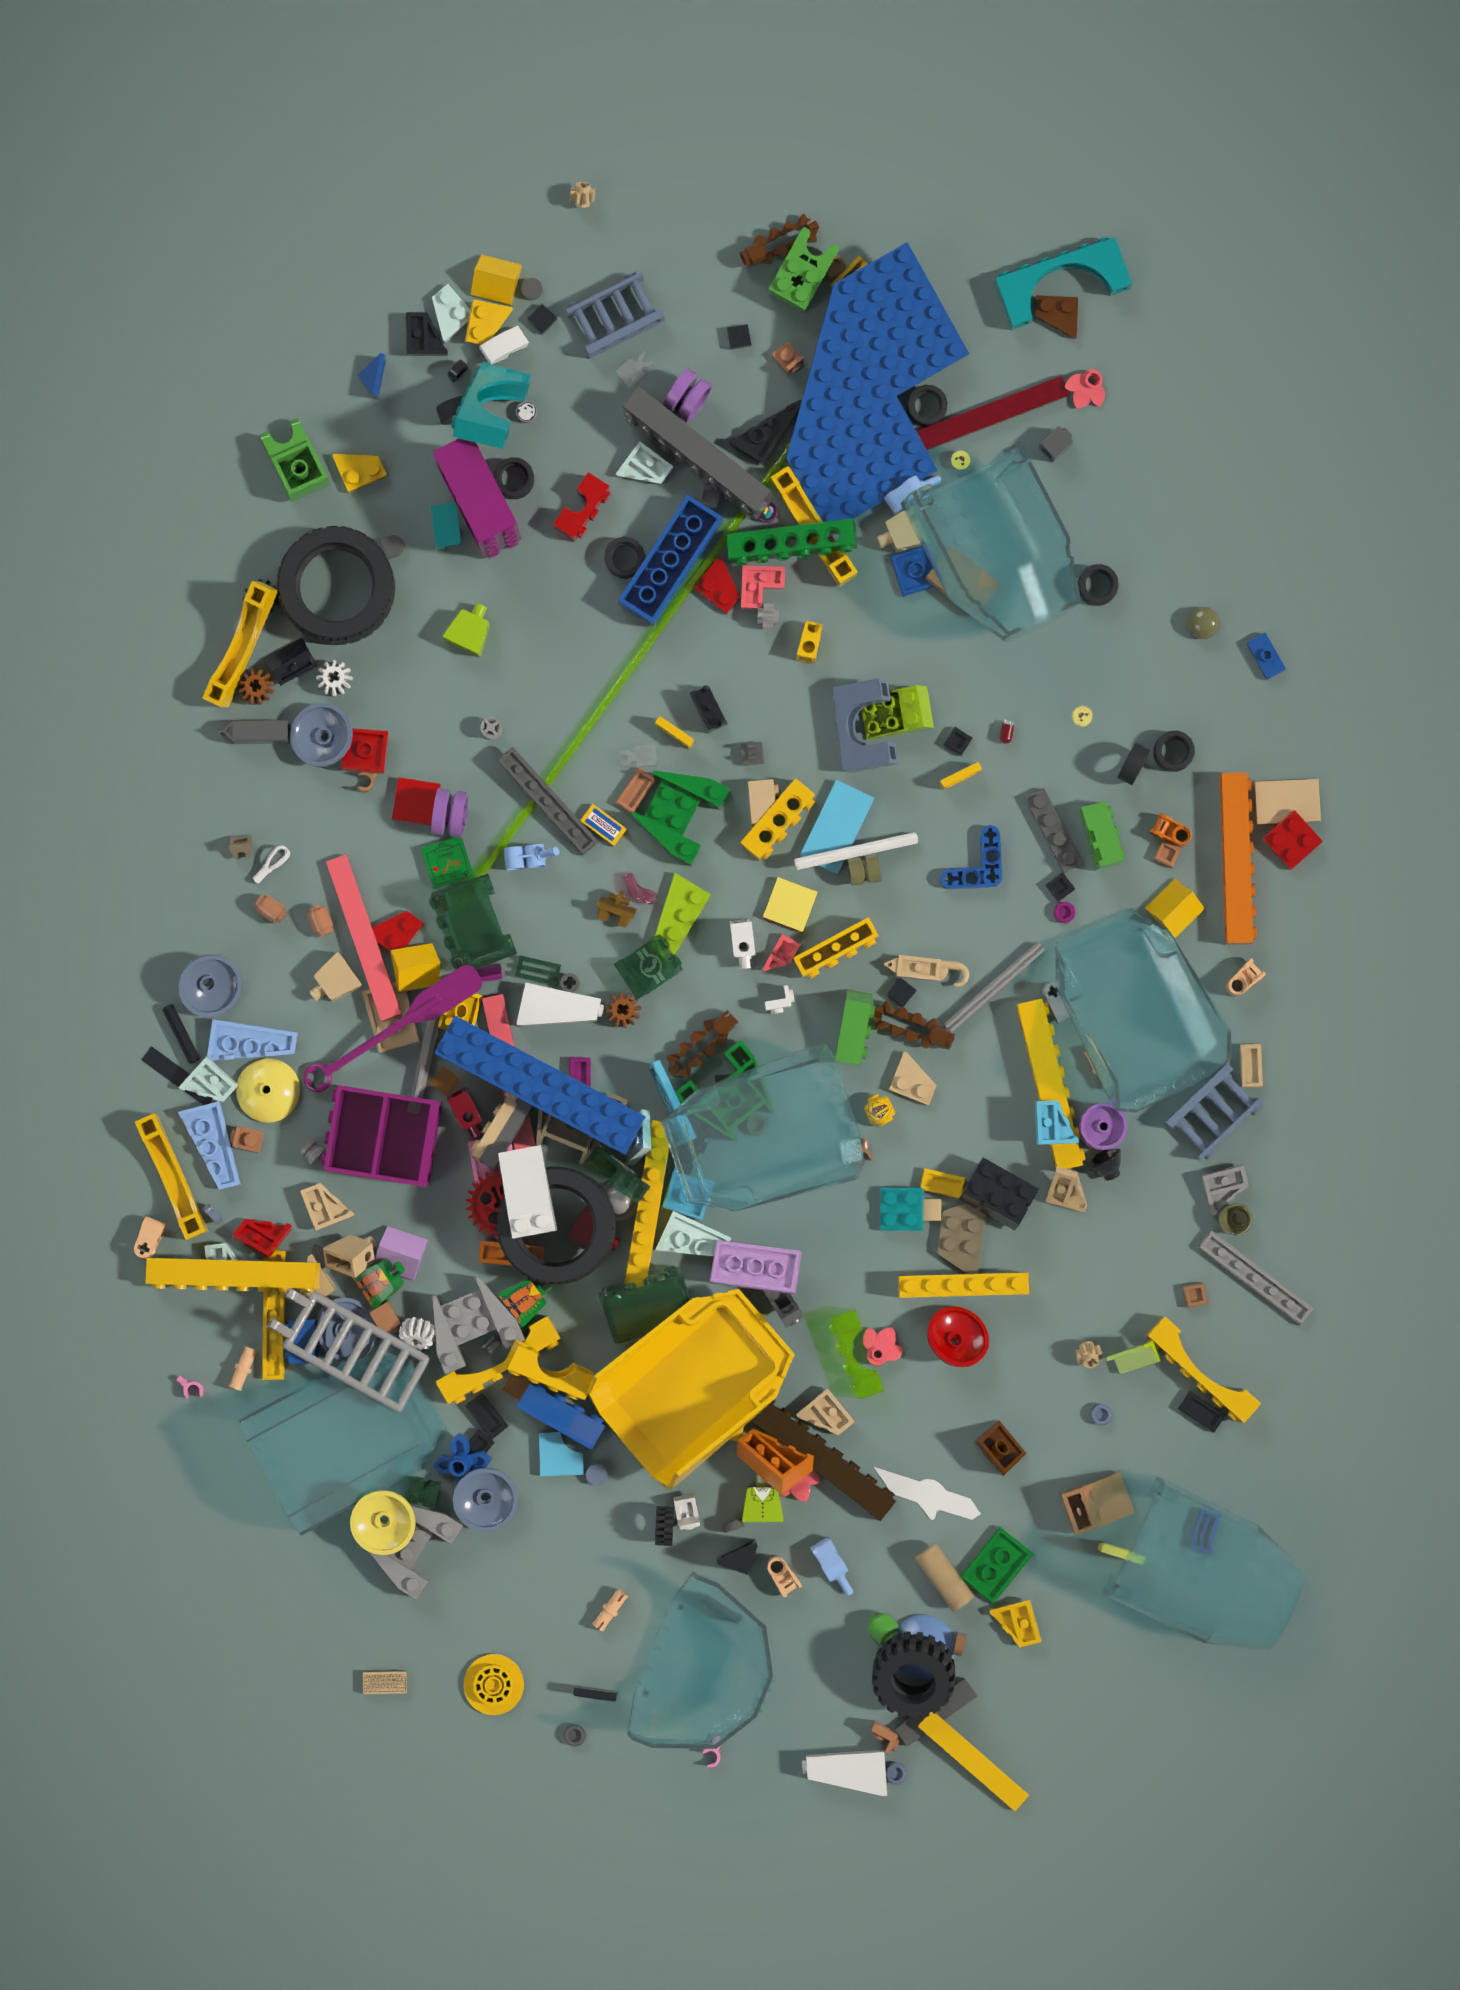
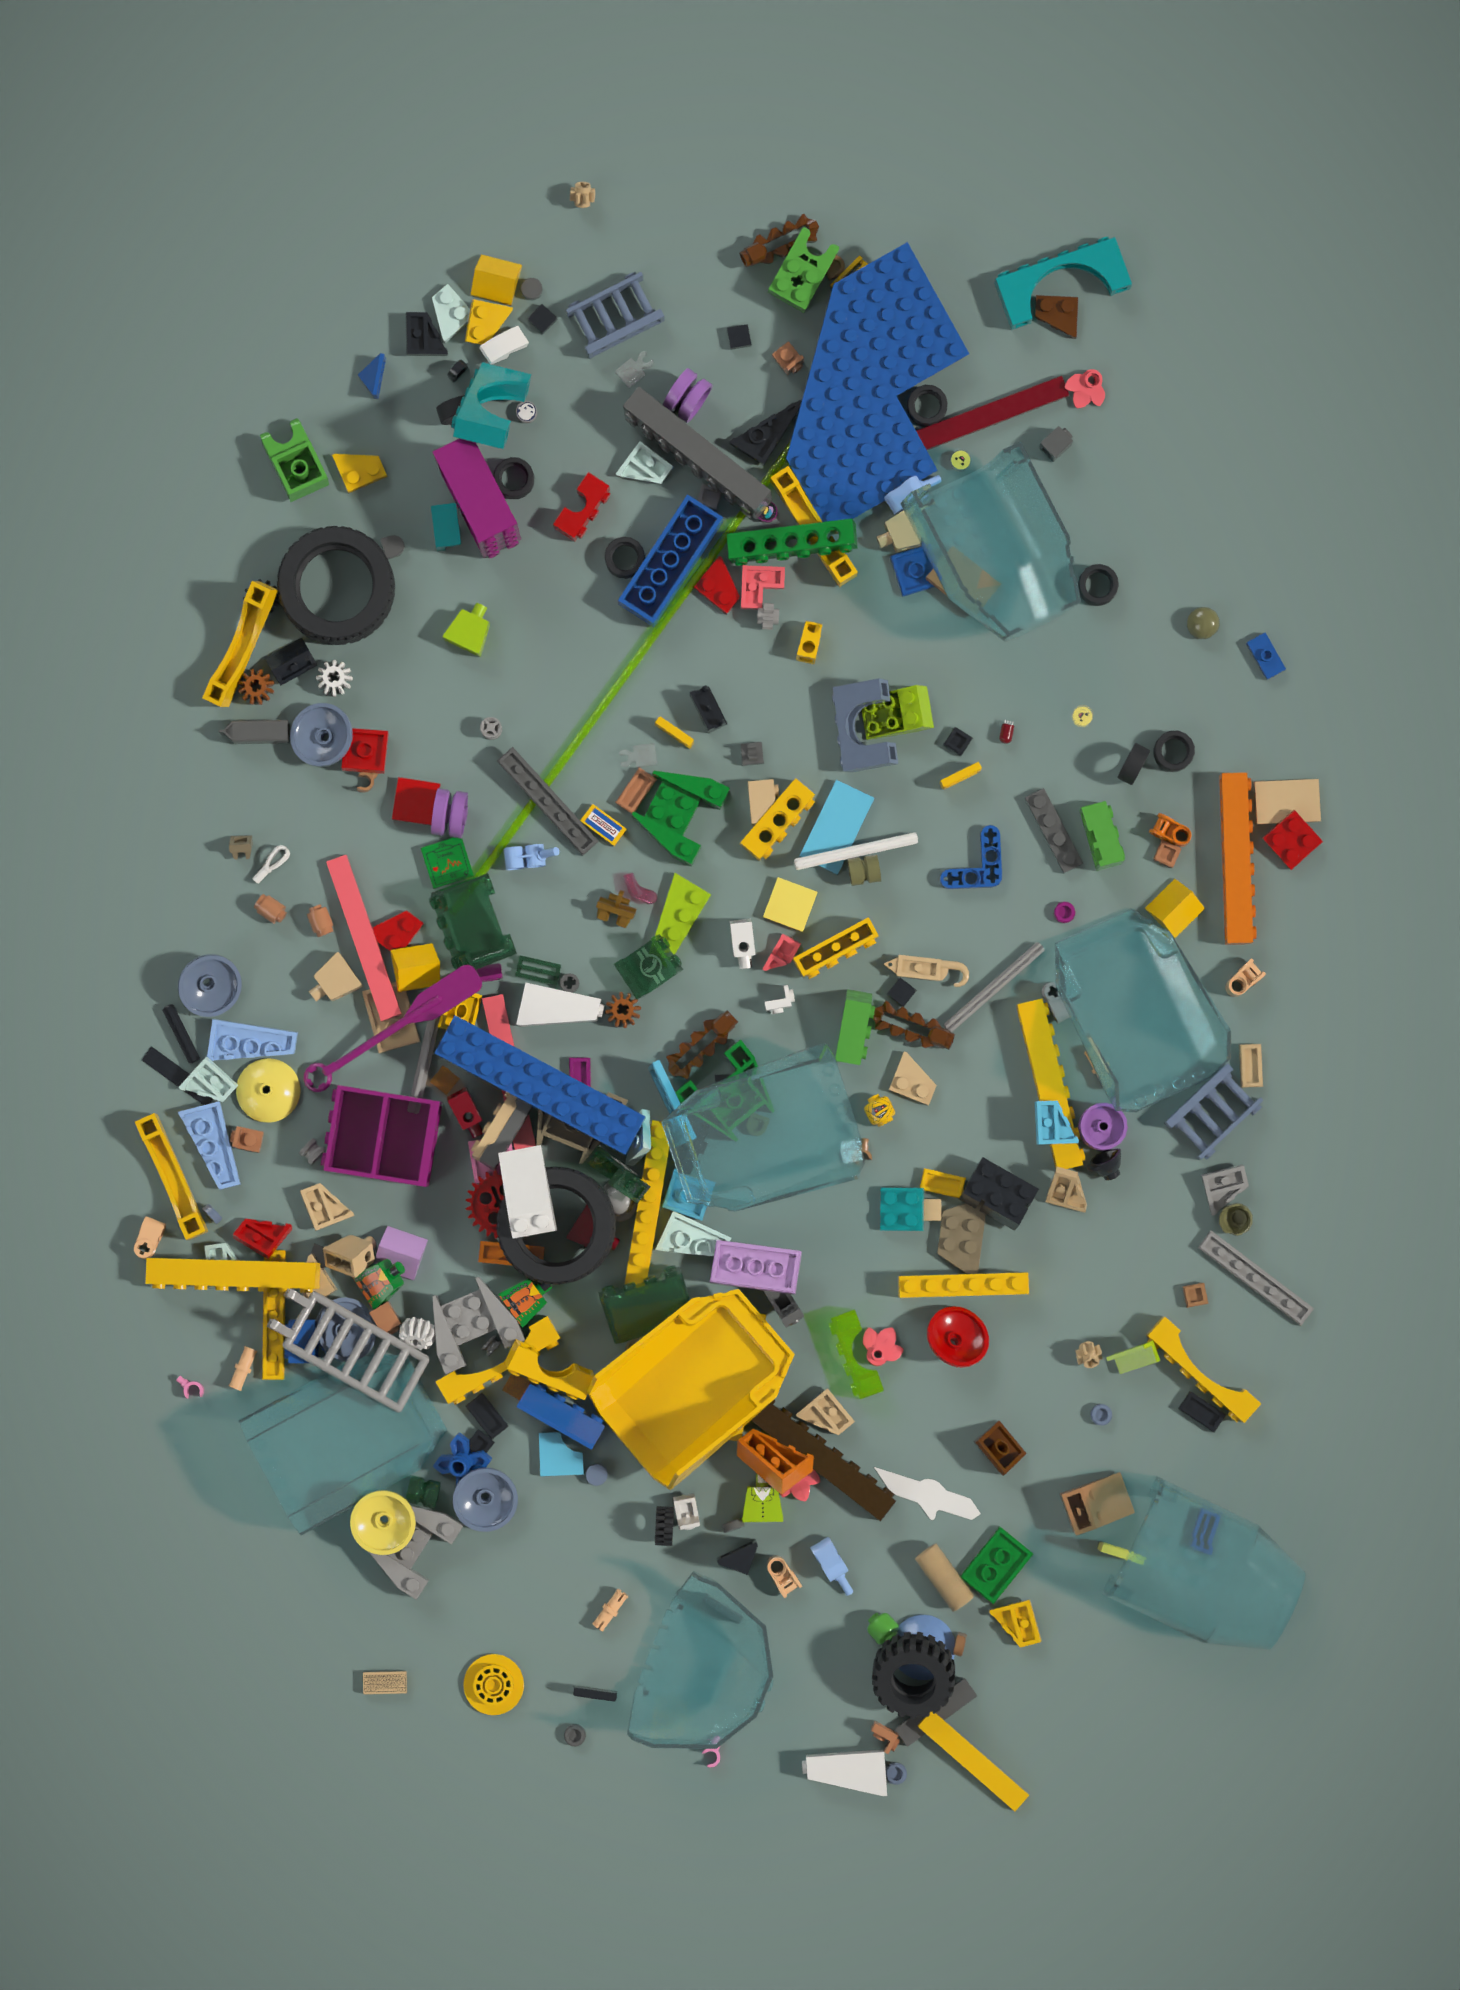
black tile [1045,872,1075,902] -> none

